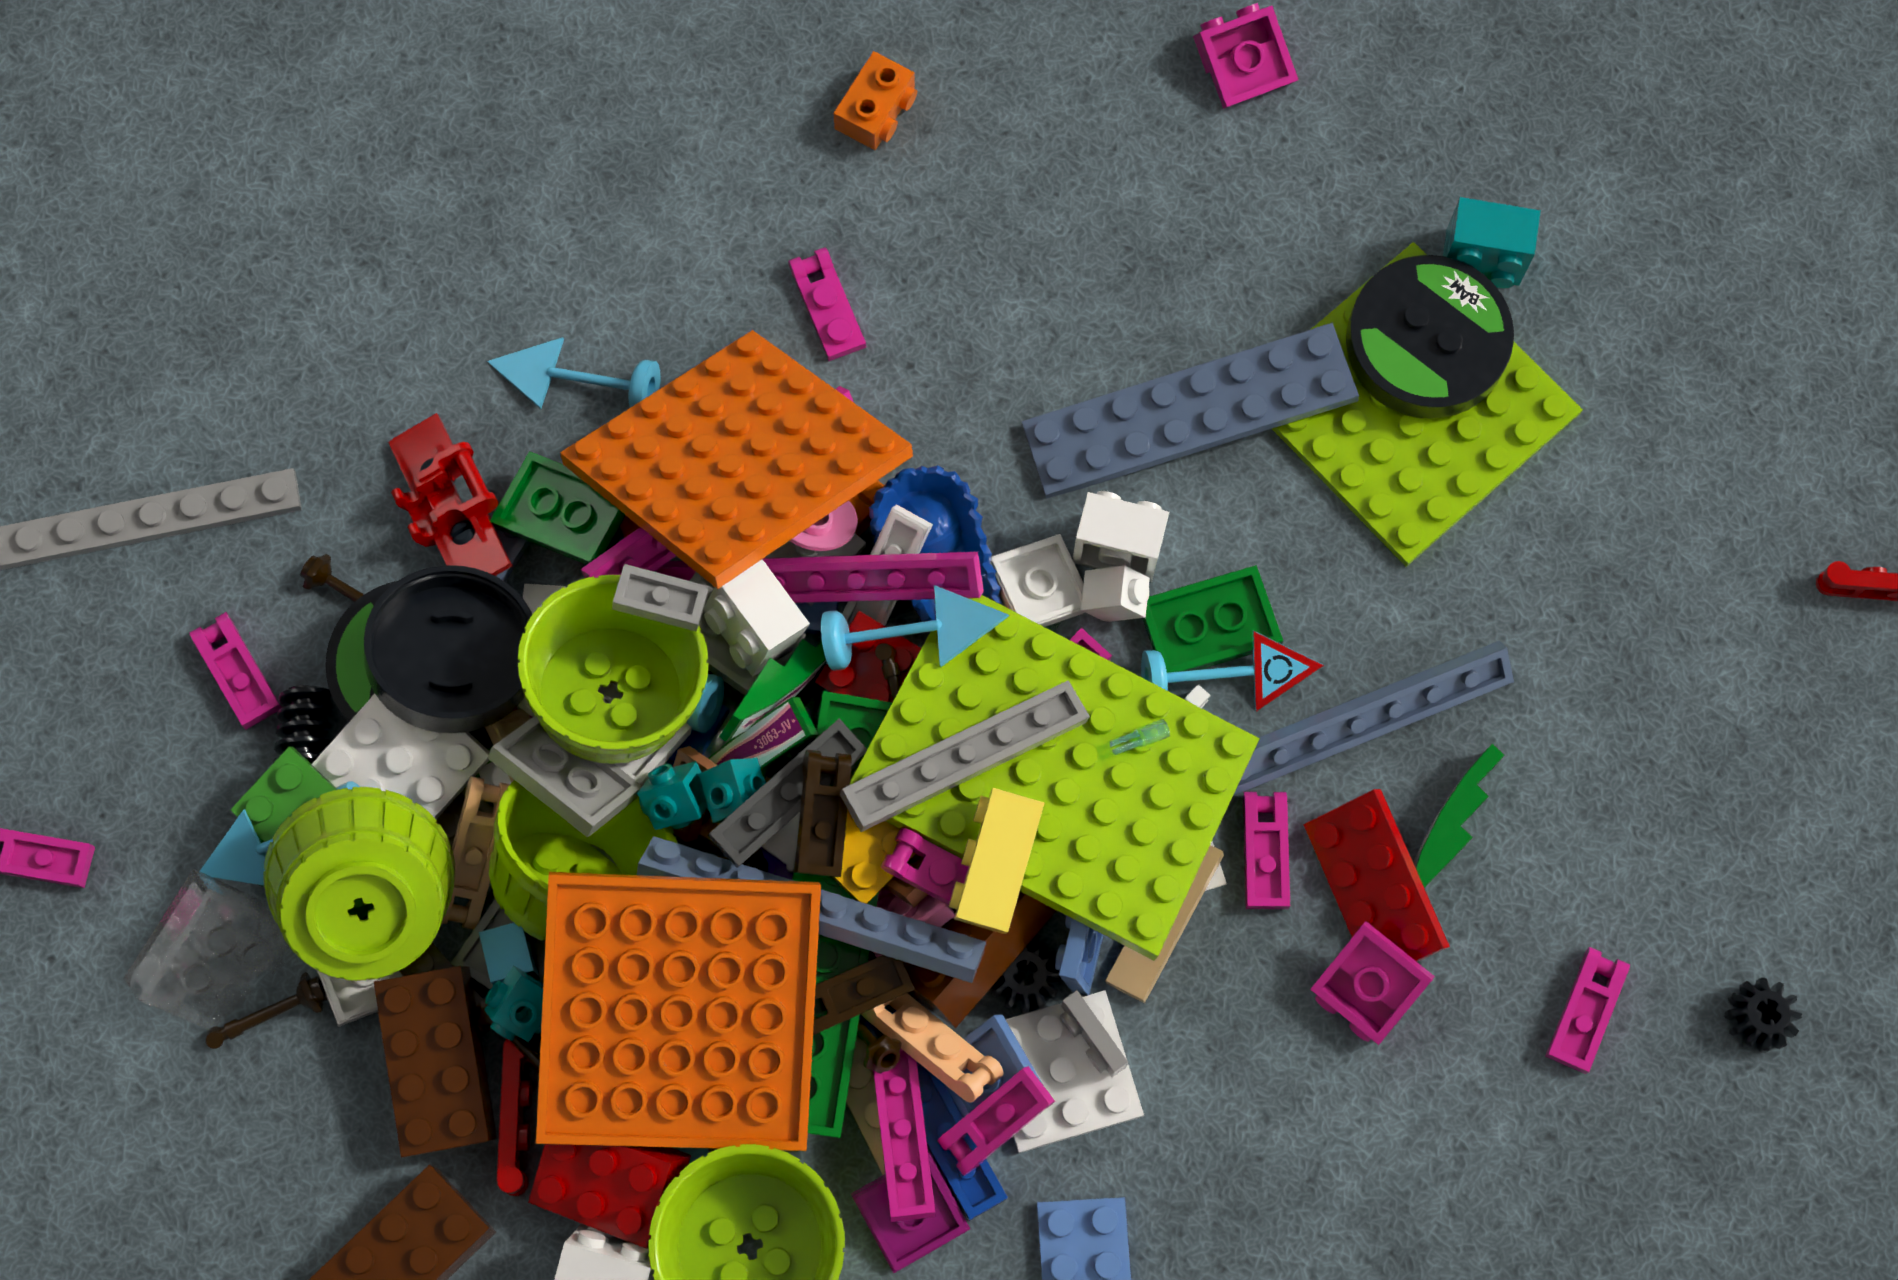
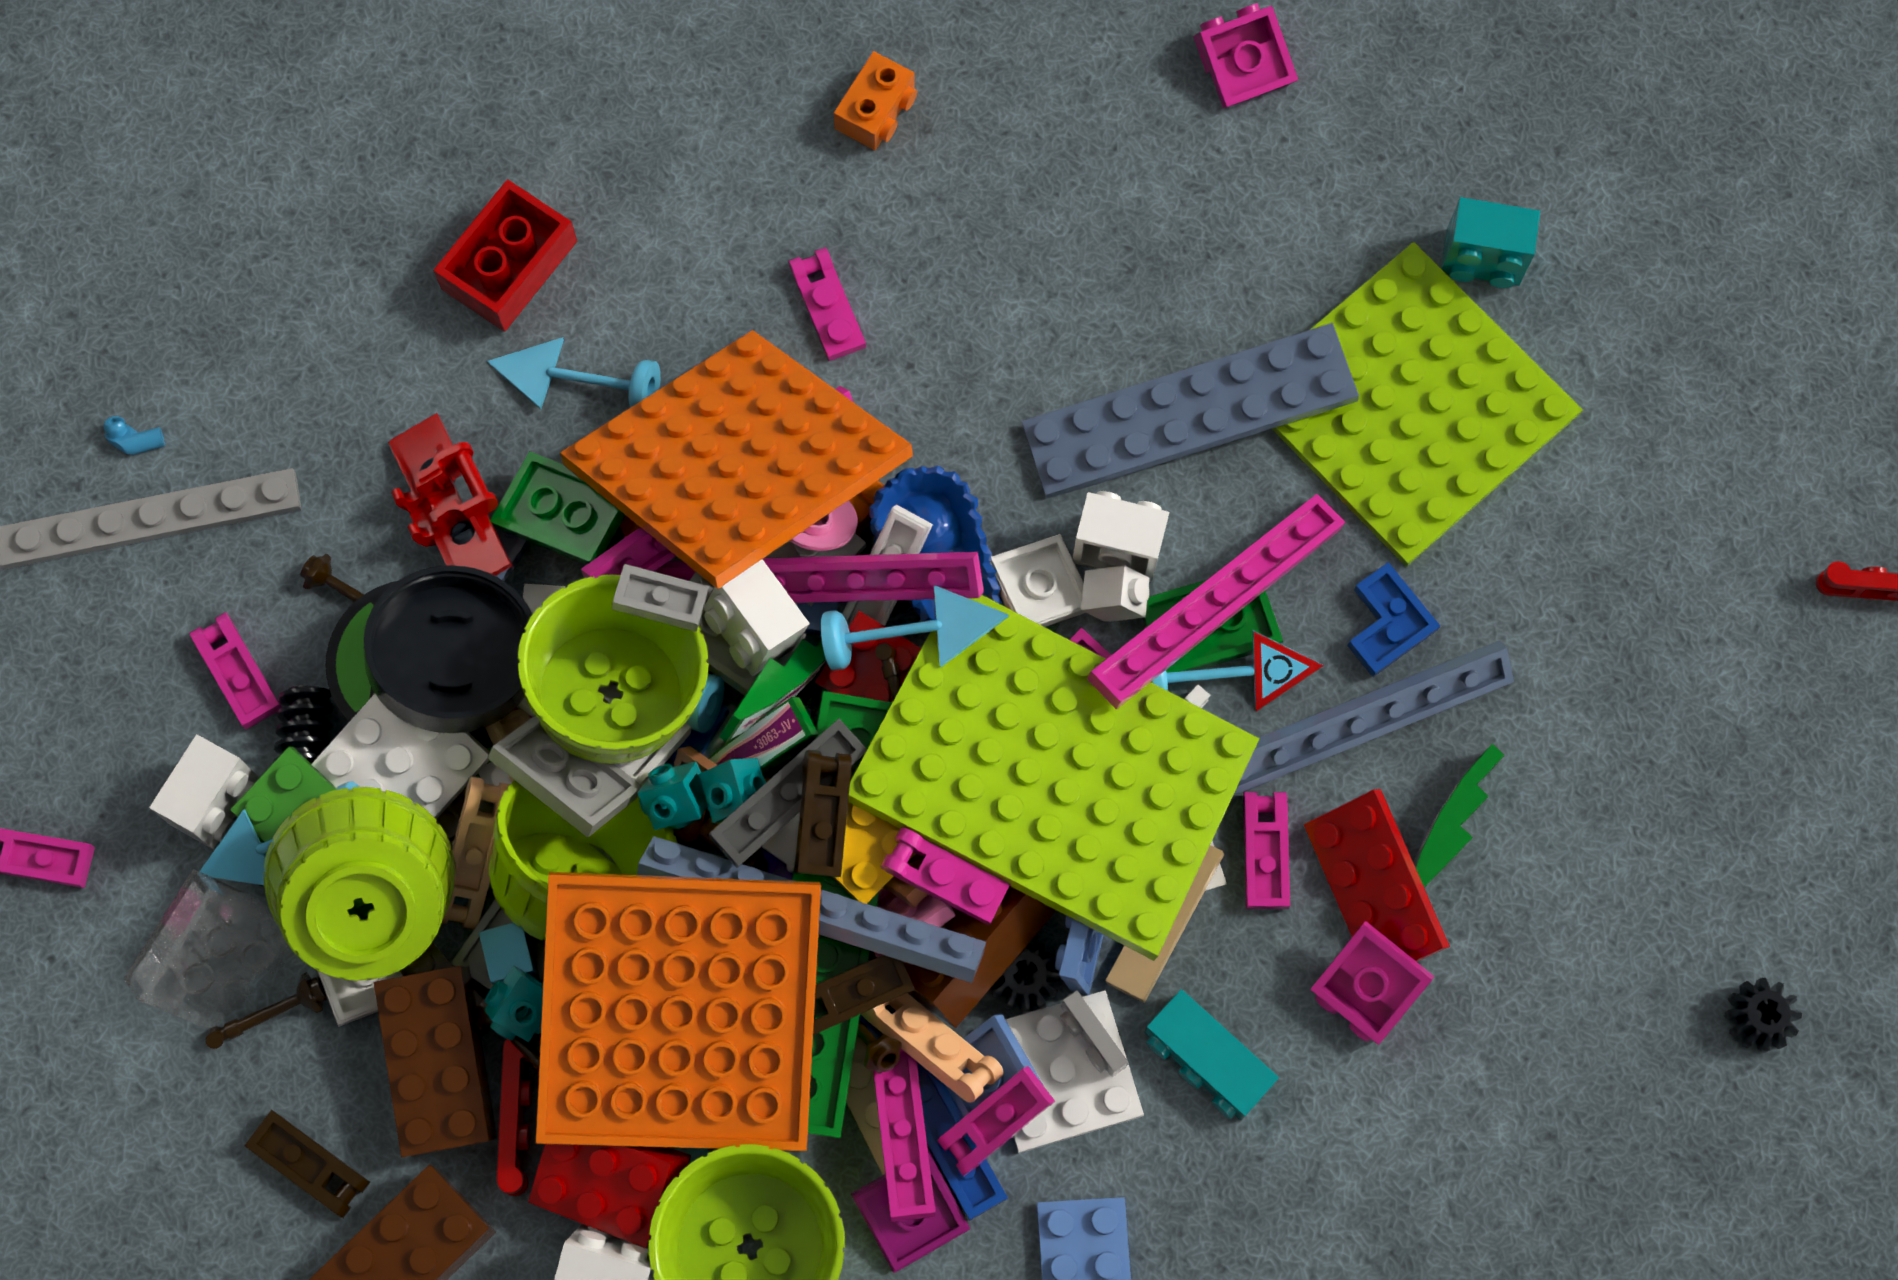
light grey plate [840,680,1090,832] -> none
light yellow brick [949,788,1045,934] -> none
clear light blue pin [1110,719,1170,755] -> none
brick [1346,255,1514,419] -> none
dark pink plate [1545,947,1630,1074] -> none
none -> dark azure arm [103,416,165,455]
none -> white brick [149,734,259,850]
none -> dark brown plate [244,1110,370,1219]
none -> red brick [433,179,578,332]
none -> dark pink plate [1087,494,1346,709]
none -> teal brick [1144,989,1280,1120]
none -> blue plate [1347,562,1440,677]

